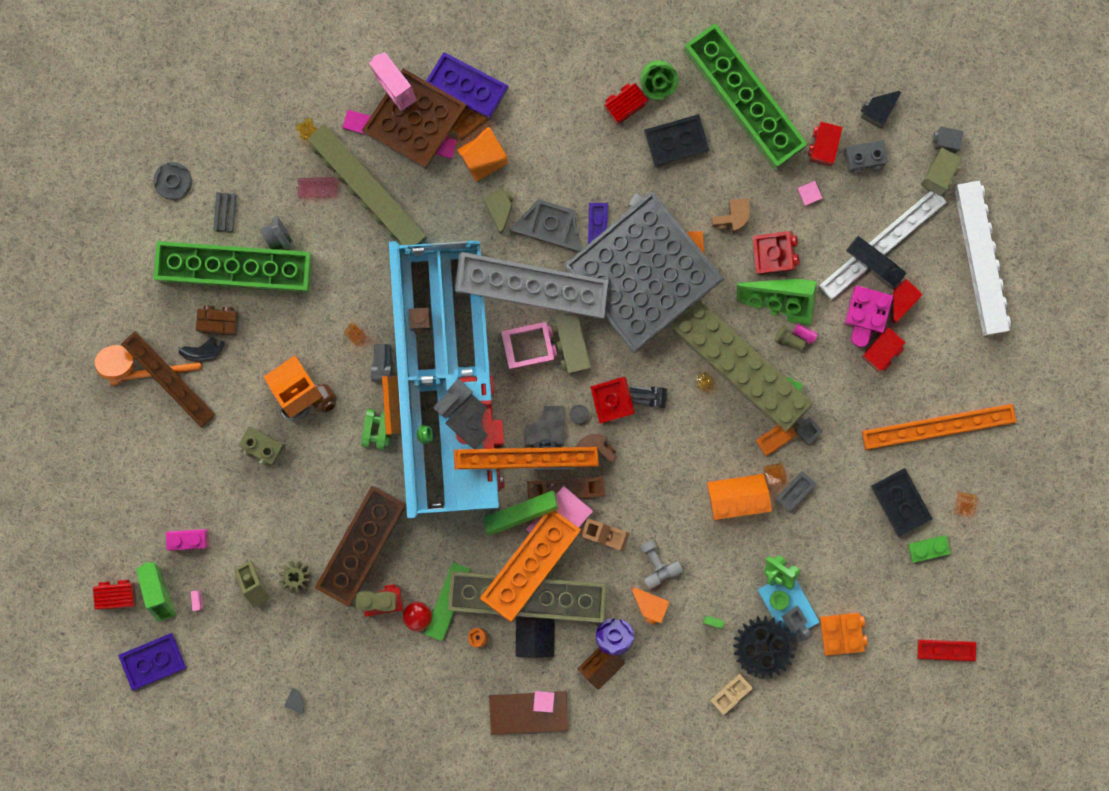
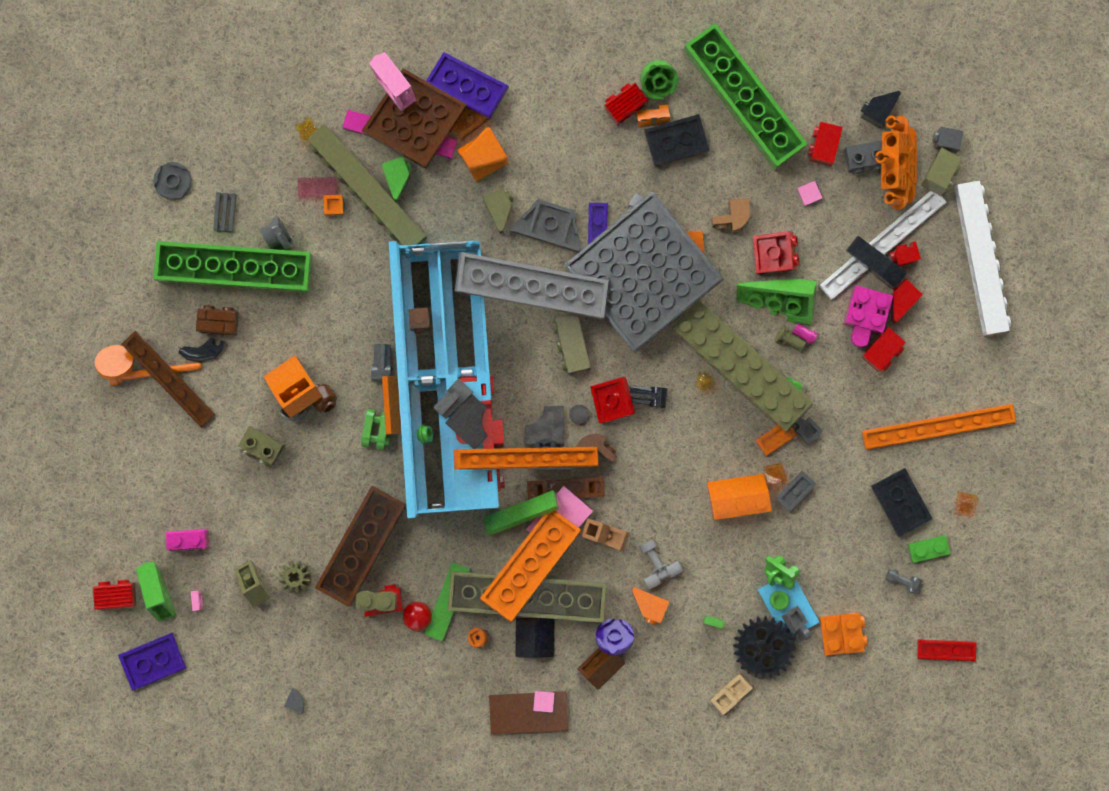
clear orange slope [344,322,366,346] -> none
bright pink window [501,322,557,370] -> none
none -> orange plate [323,195,344,216]
none -> bright green slope [382,157,412,202]
none -> orange piece [636,104,670,128]
none -> orange piece [875,116,917,210]
none -> dark grey bar [885,569,923,594]
none -> red brick [889,241,921,267]

